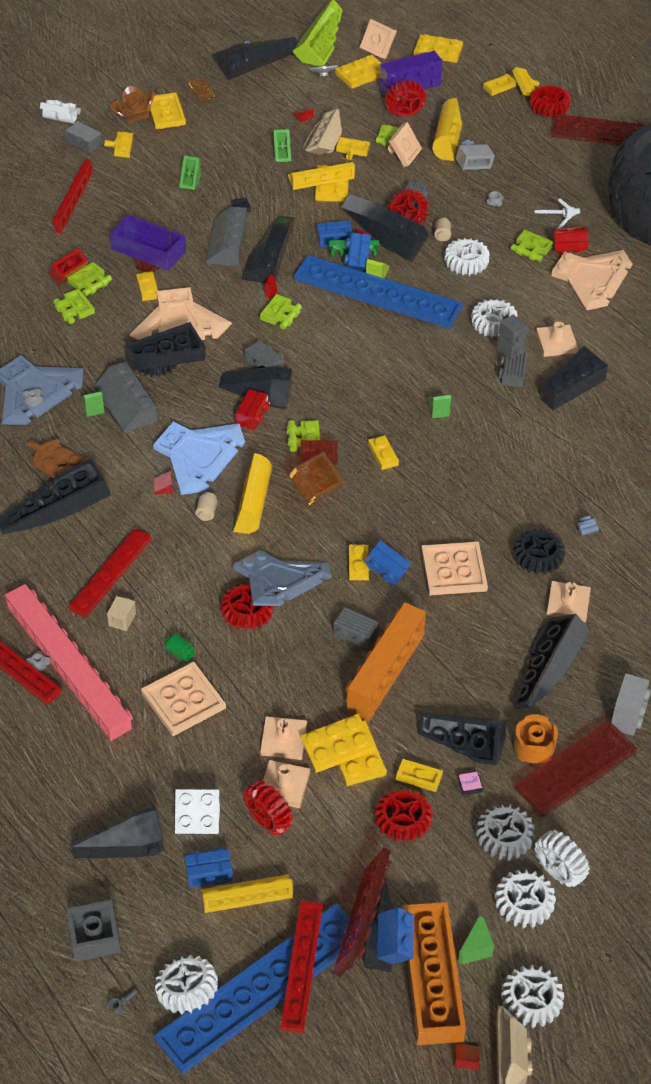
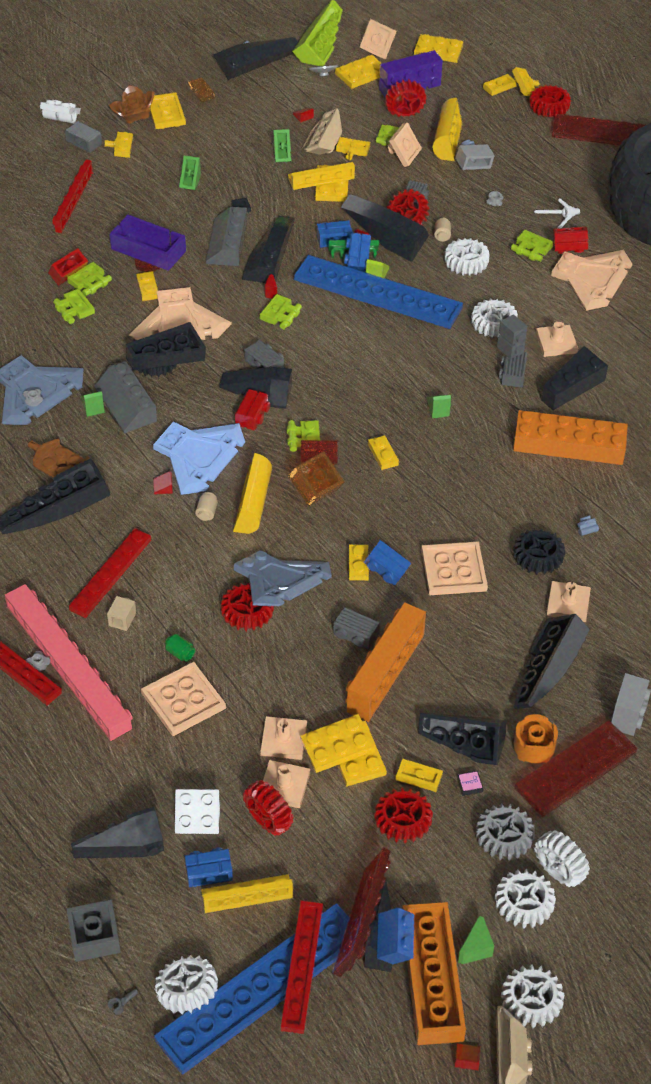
none -> orange brick [513,410,628,465]

